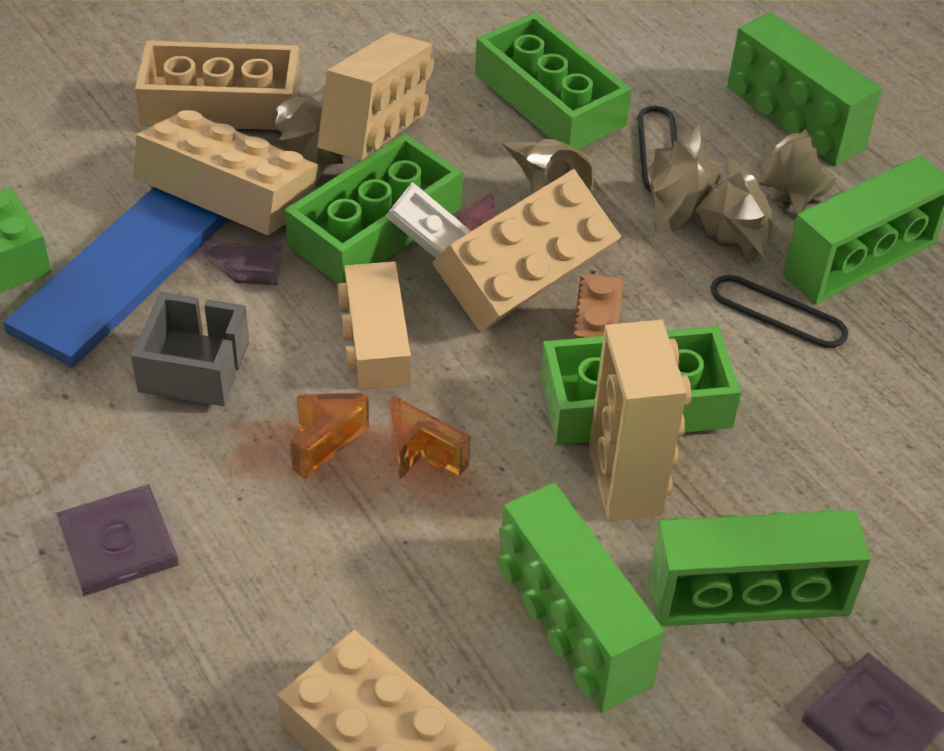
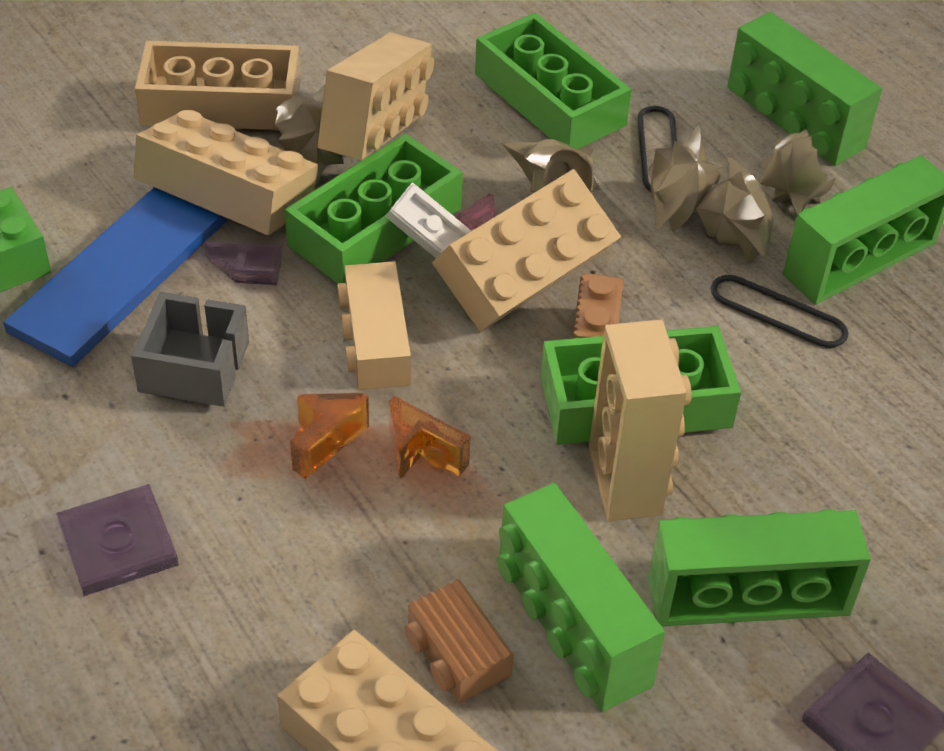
none -> medium nougat brick [404,579,514,703]

